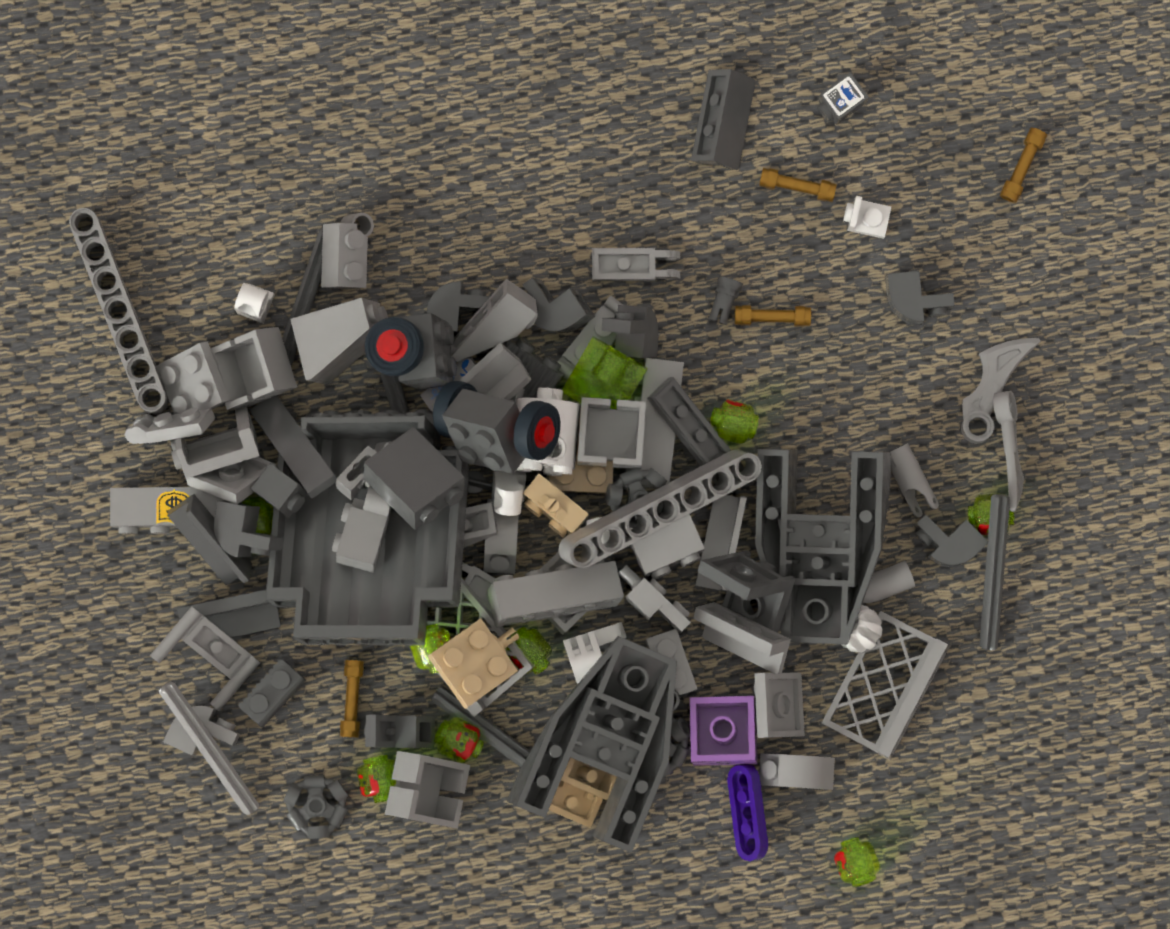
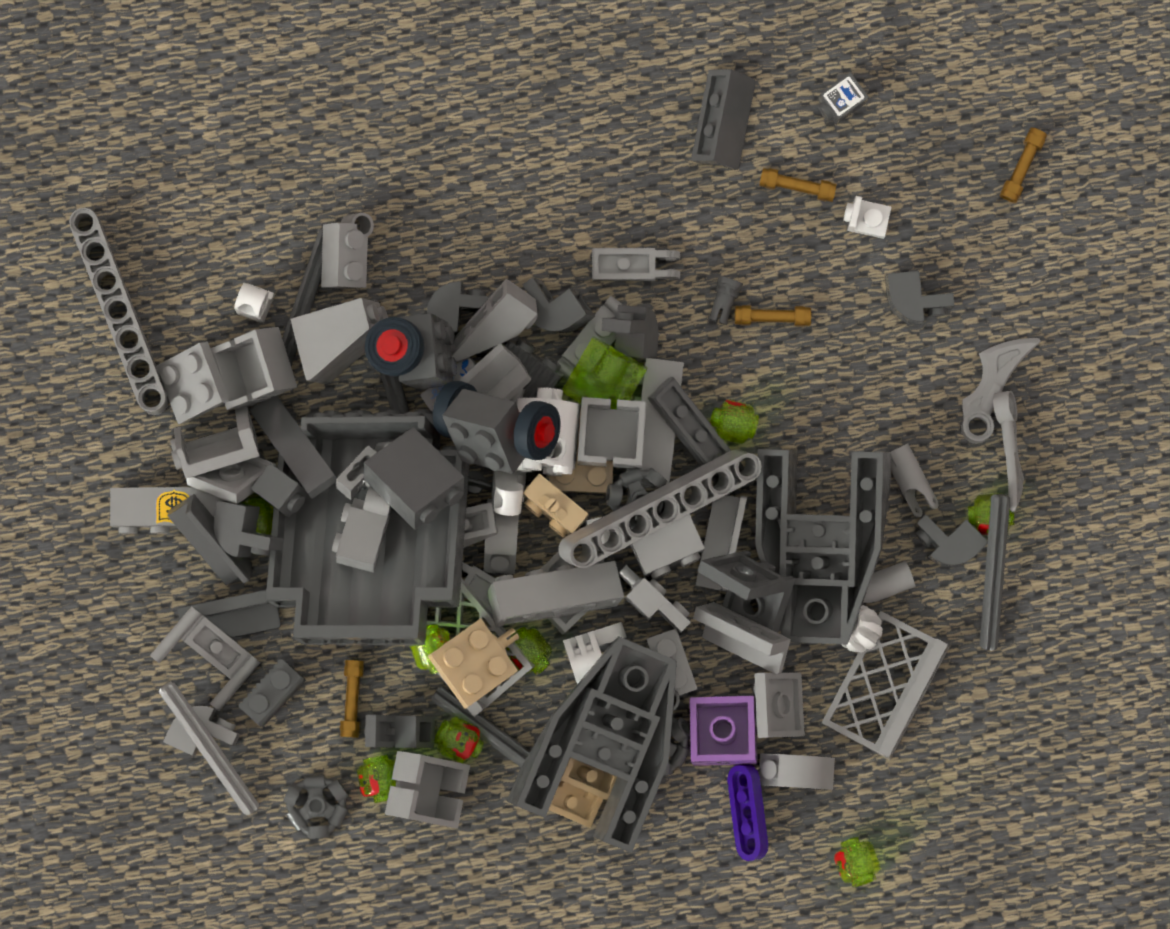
light grey hinge [124,408,215,444] -> none

